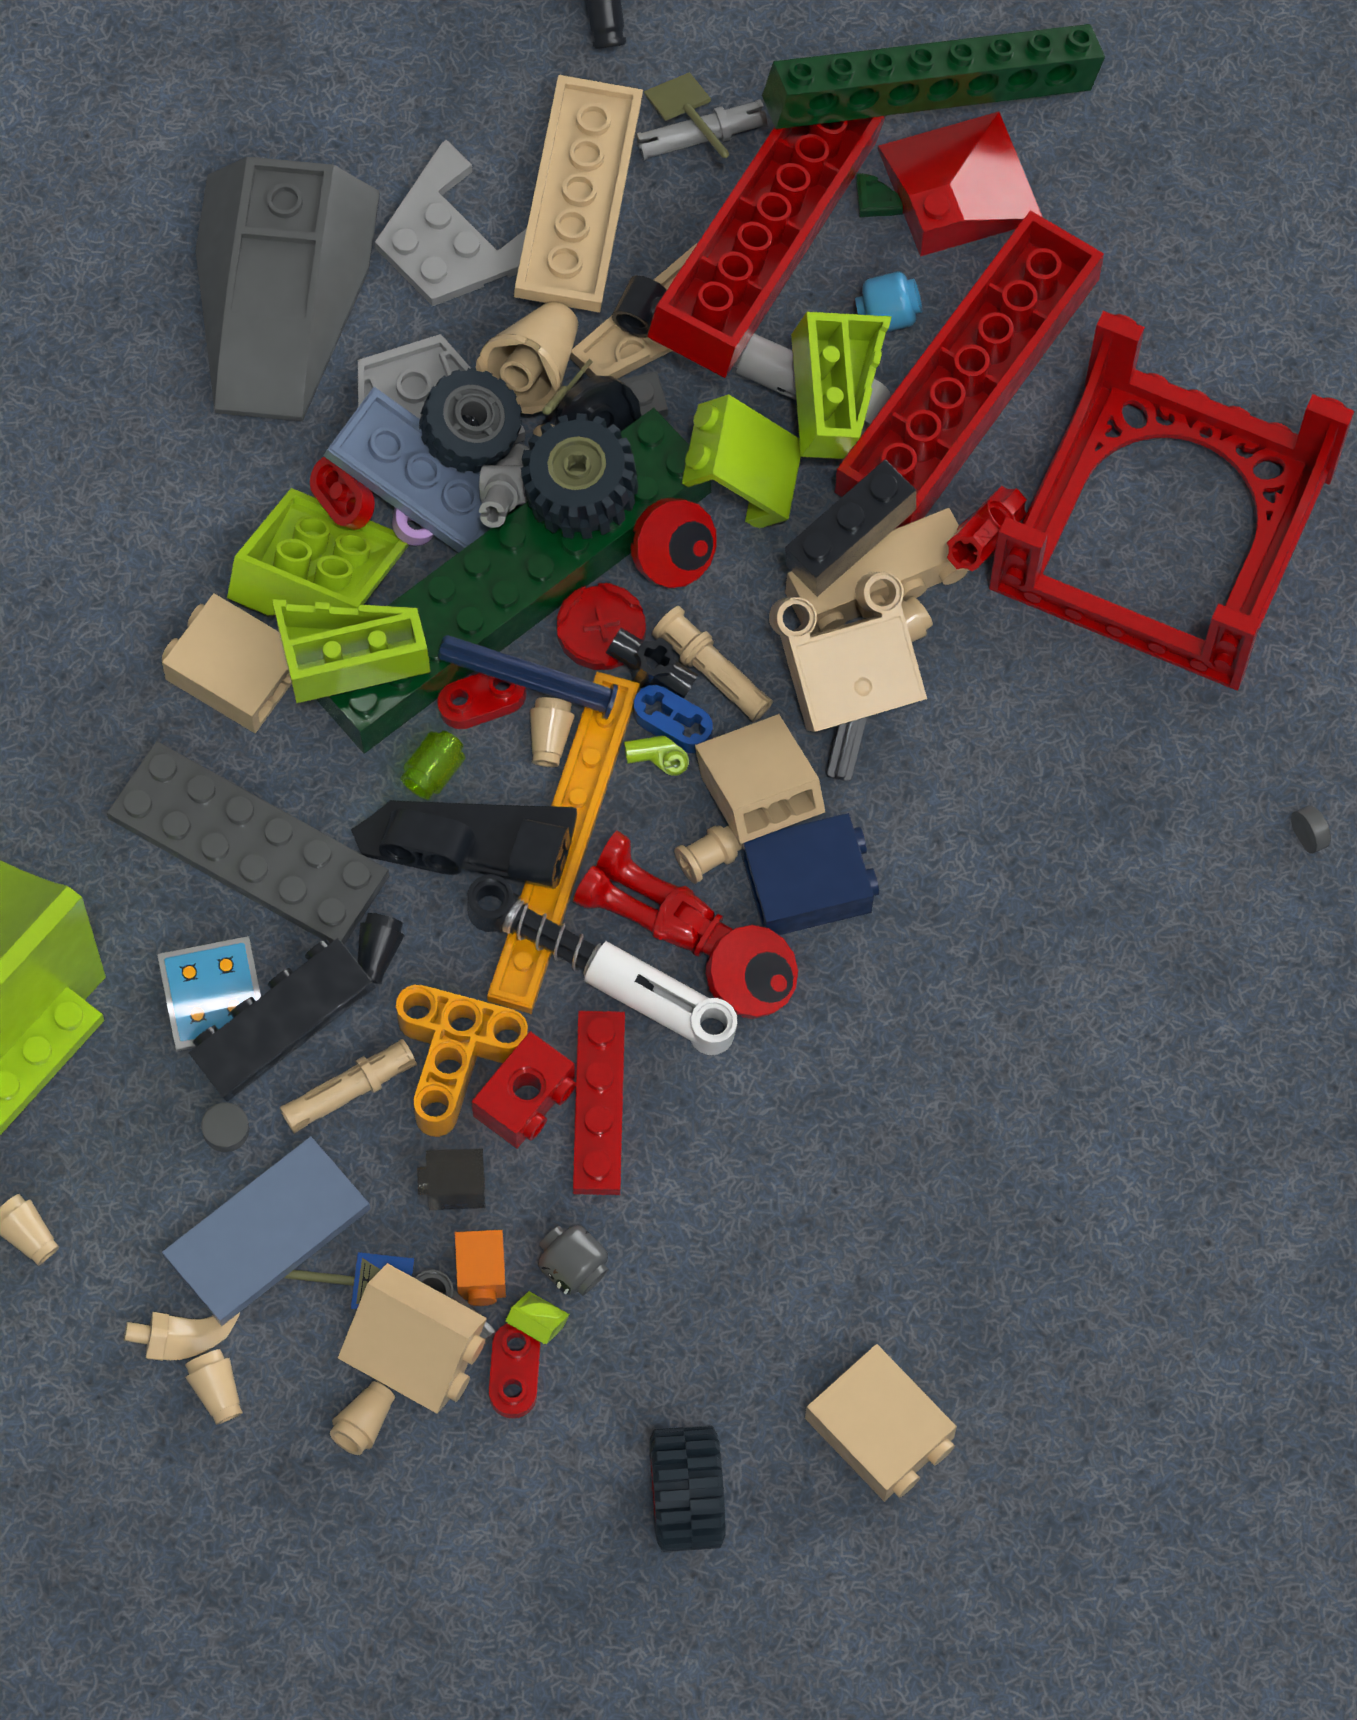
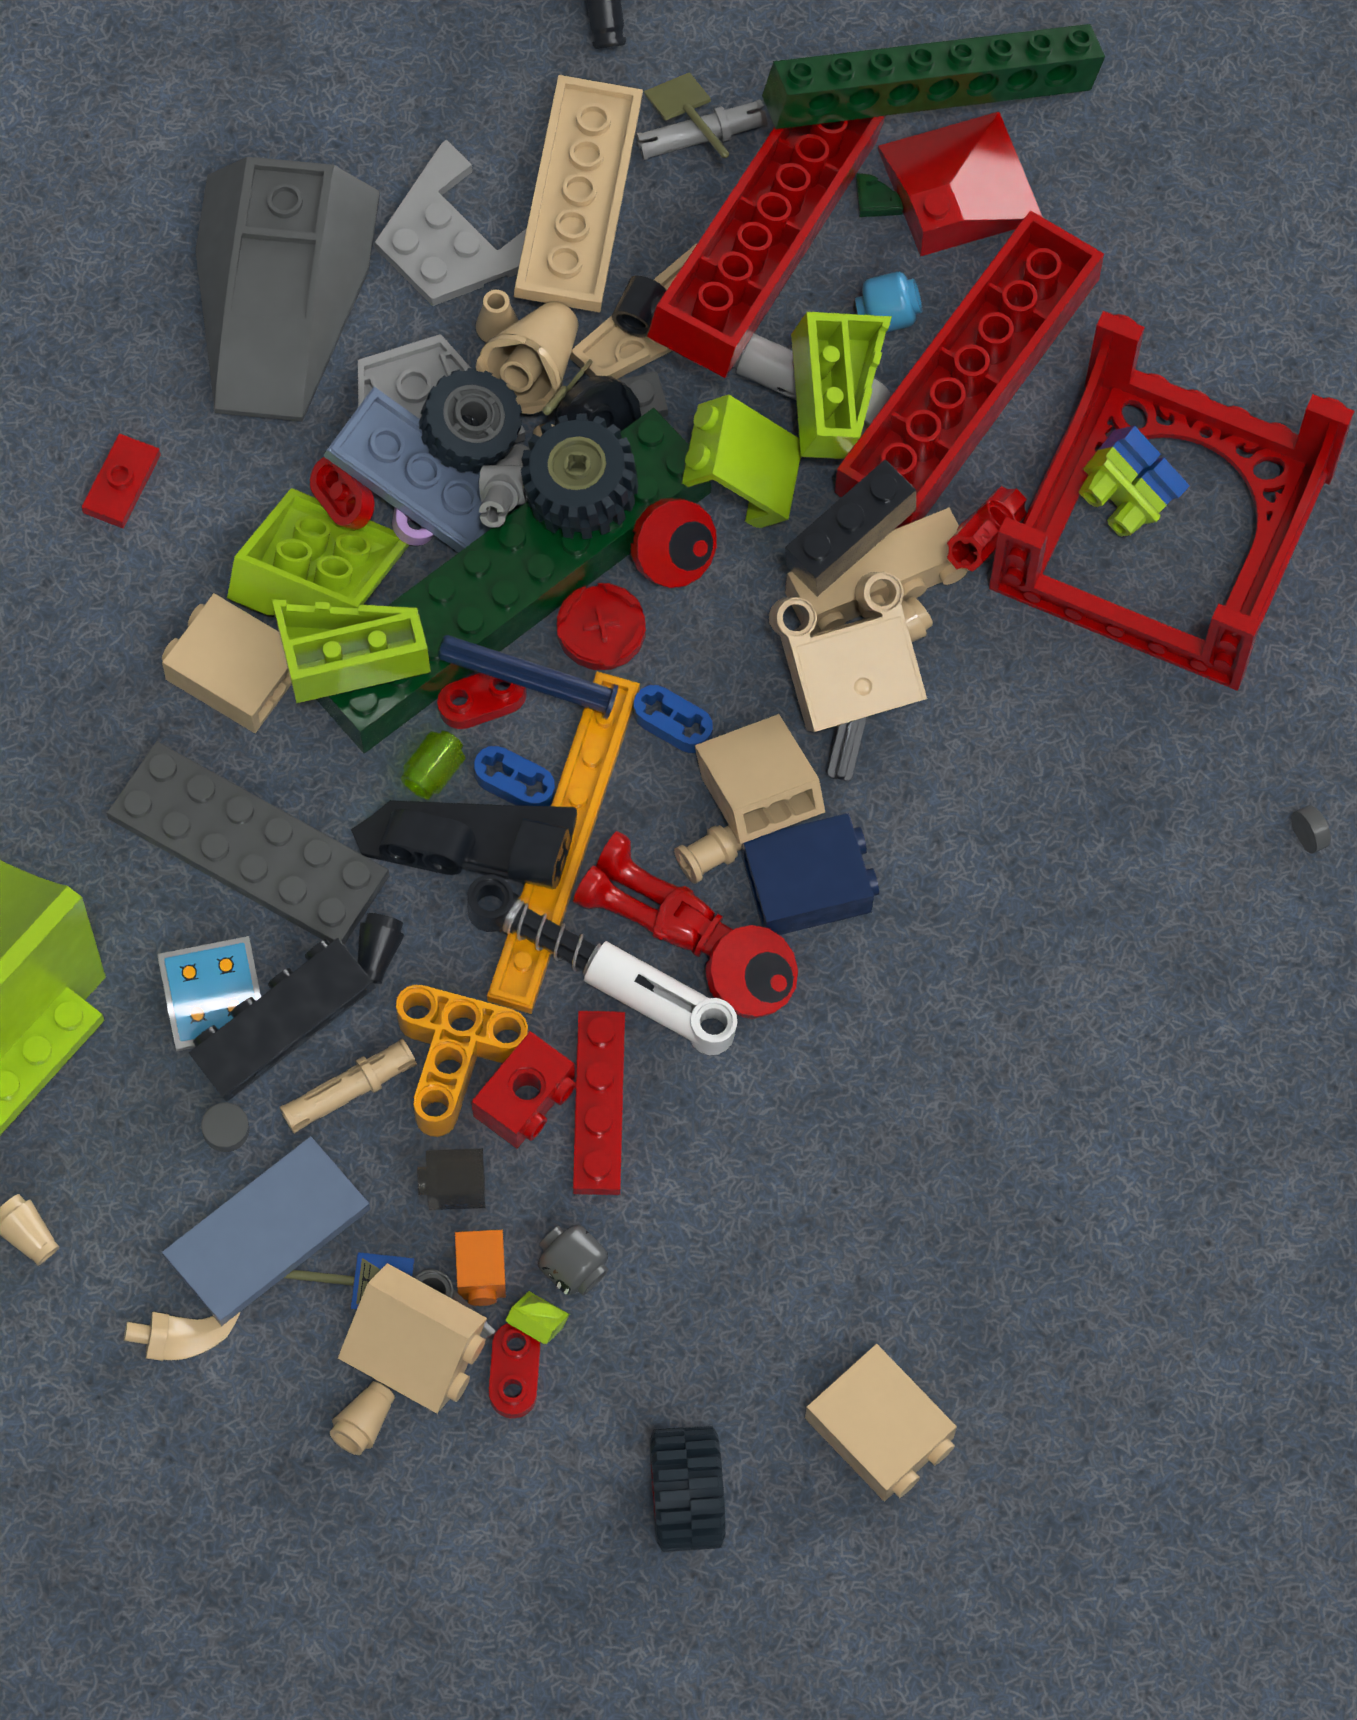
tan cone [185,1349,243,1425] -> none
tan cone [530,697,575,767] -> none
black axle [605,628,698,698] -> none
lime arm [624,736,689,776] -> none
tan pin [652,606,773,722] -> none
none -> red plate [82,433,161,529]
none -> blue beam [474,746,555,806]
none -> tan cone [476,290,519,342]
none -> lime hips [1079,426,1190,537]

